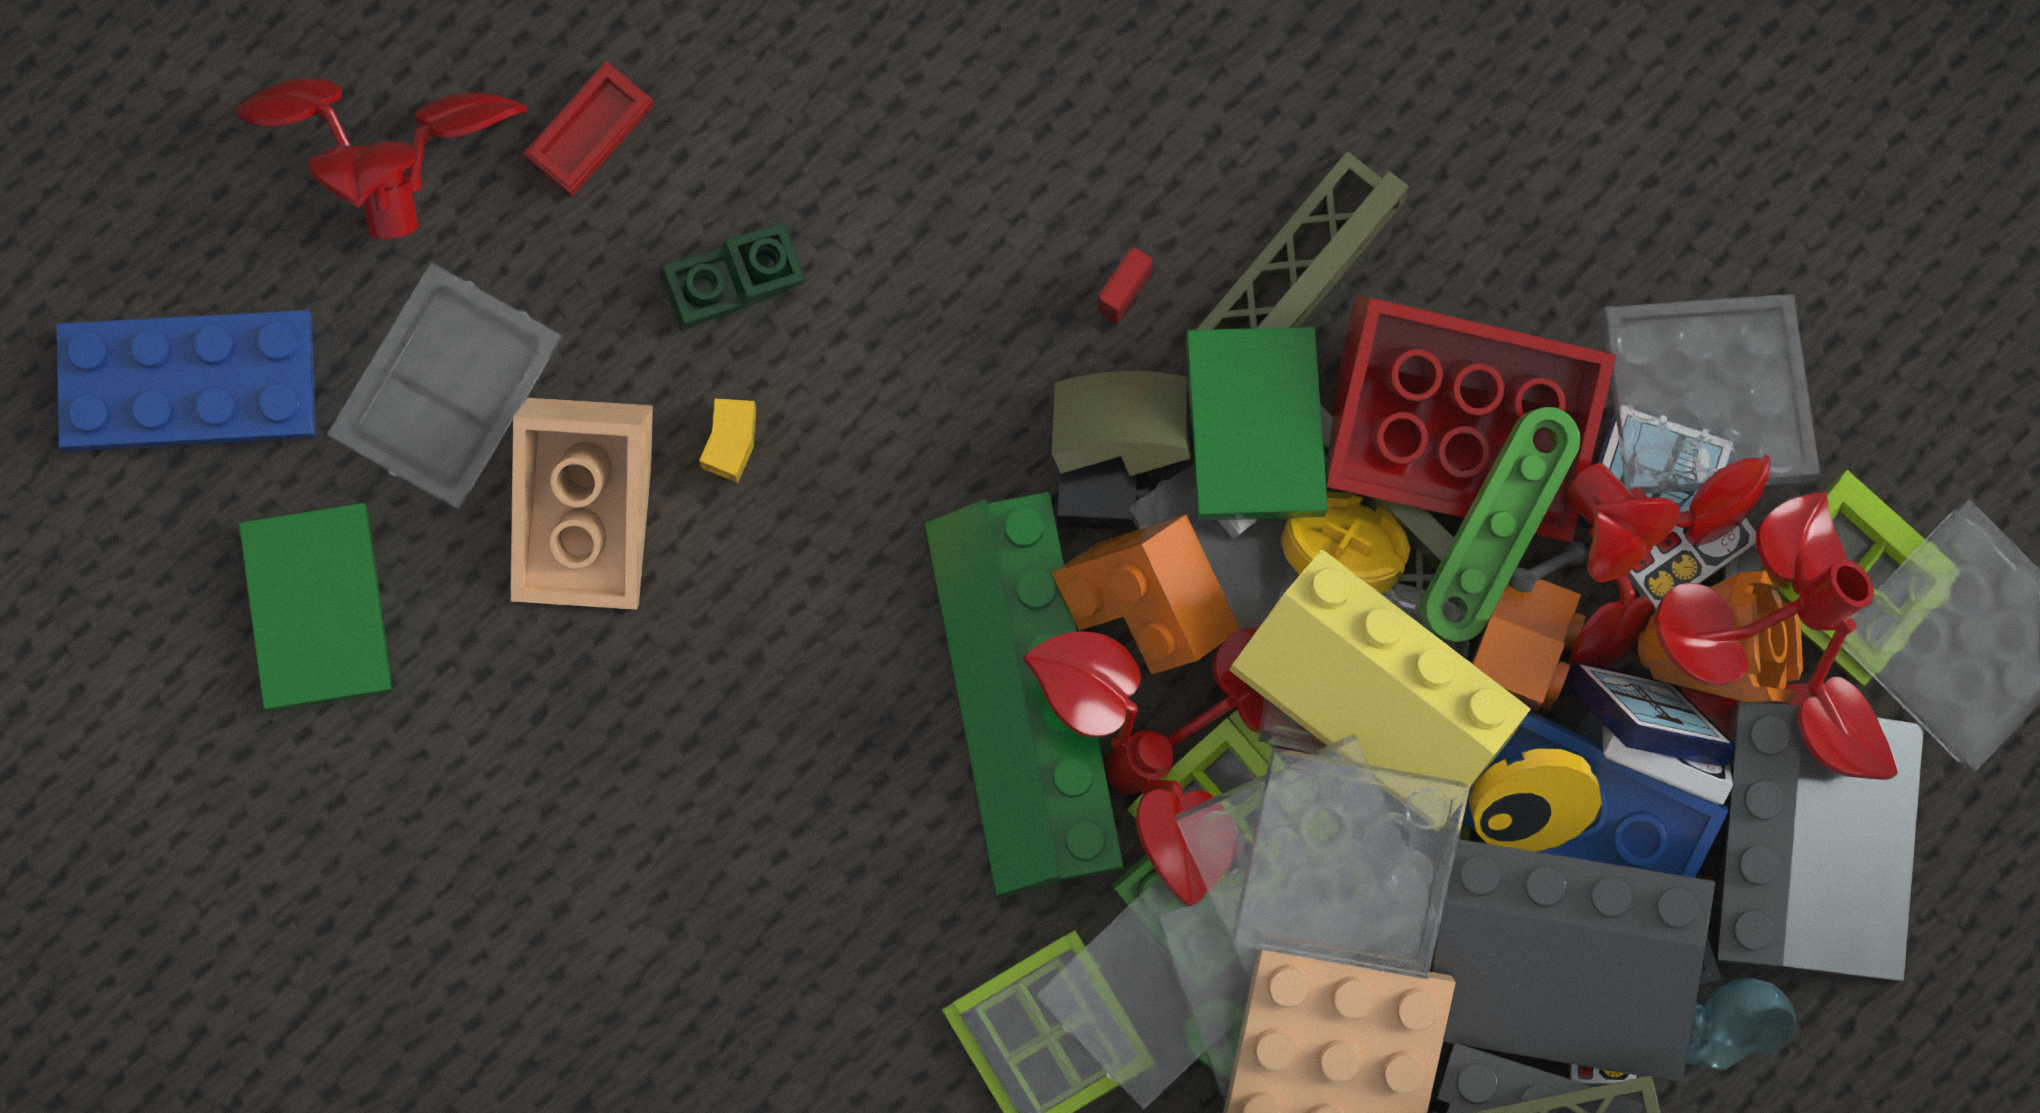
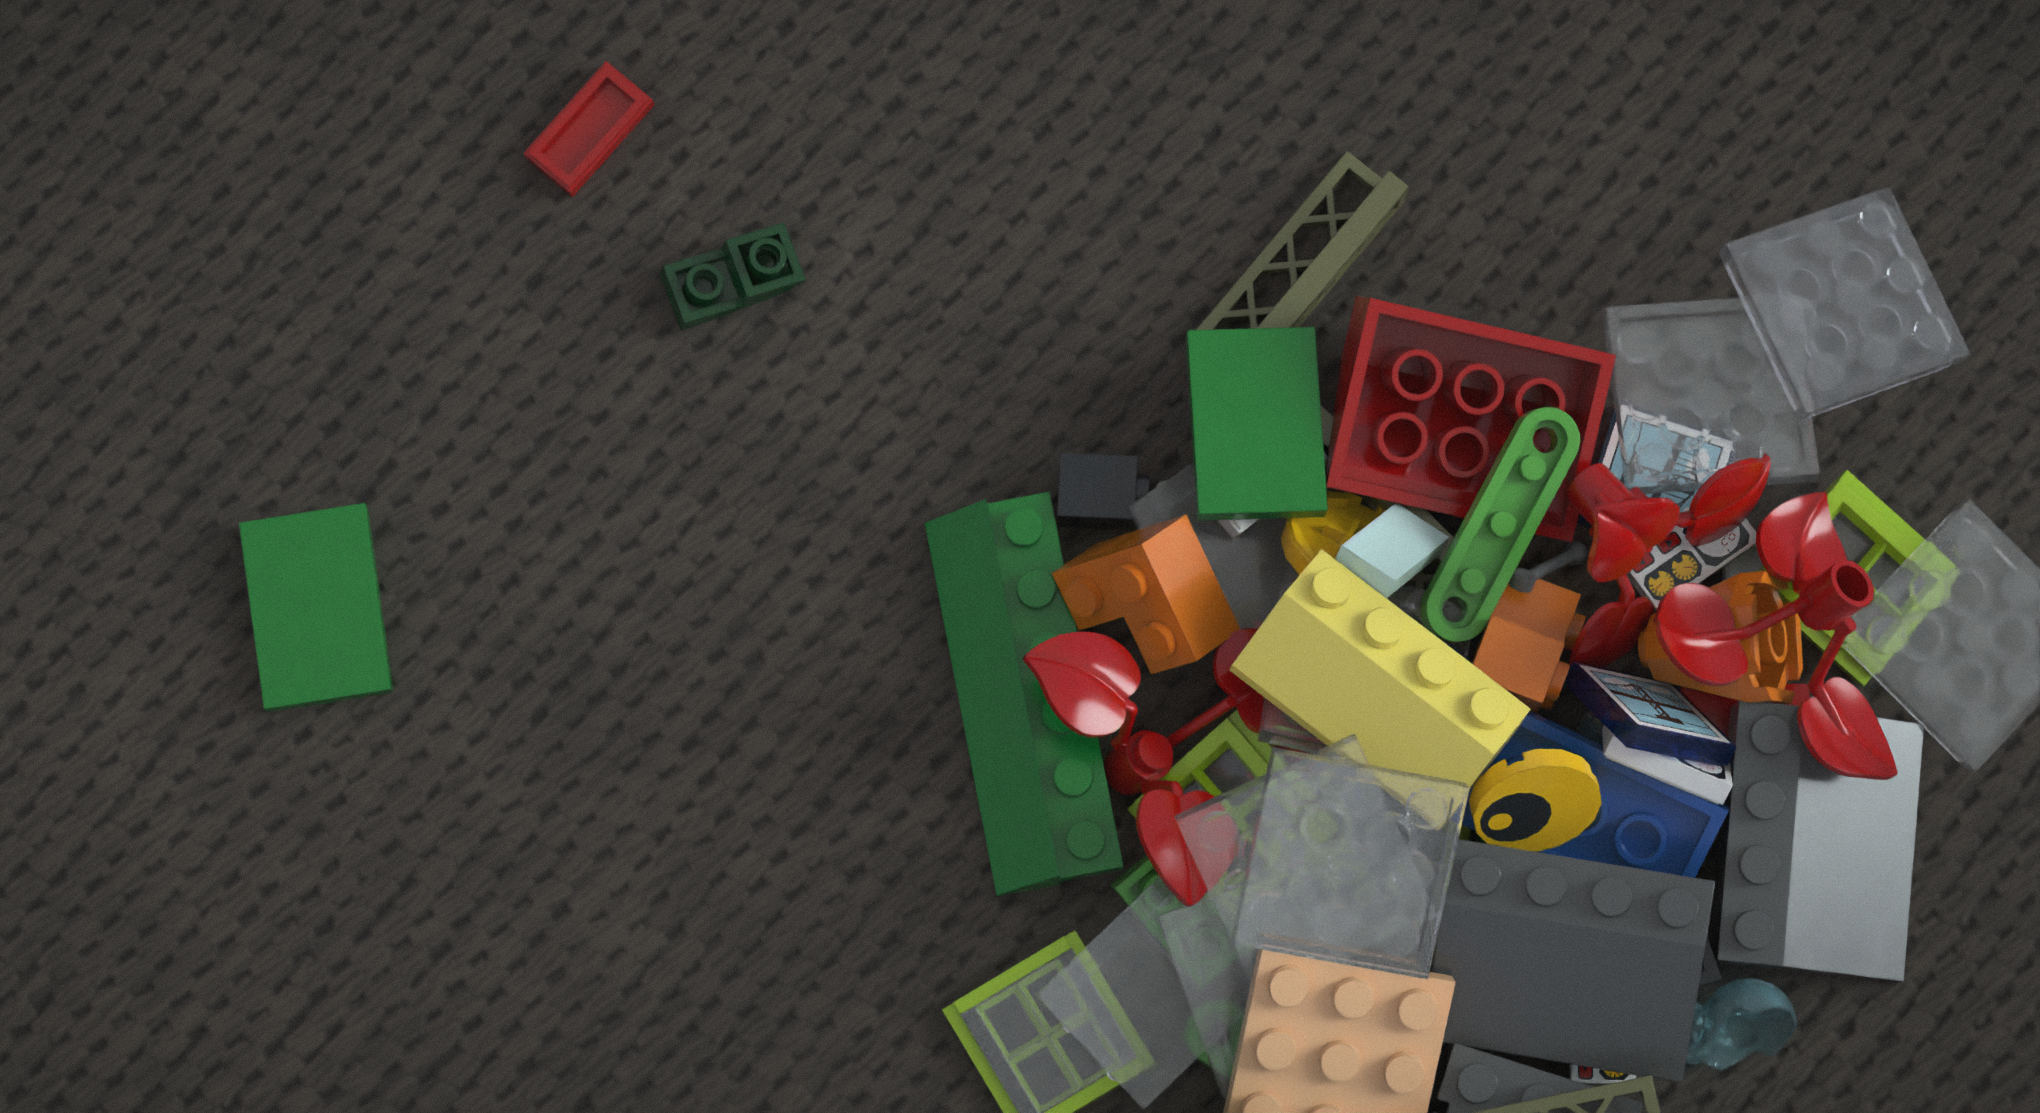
blue plate [56,310,316,452] -> none
red plant [234,78,528,239] -> none
clear piece [327,262,563,510] -> none
light nougat slope [511,398,653,610] -> none
yellow piece [699,399,756,483] -> none
olive slope [1052,371,1191,476] -> none
red tile [1098,247,1153,324] -> none
none -> light aqua tile [1335,503,1449,598]
none -> clear plate [1719,187,1971,421]

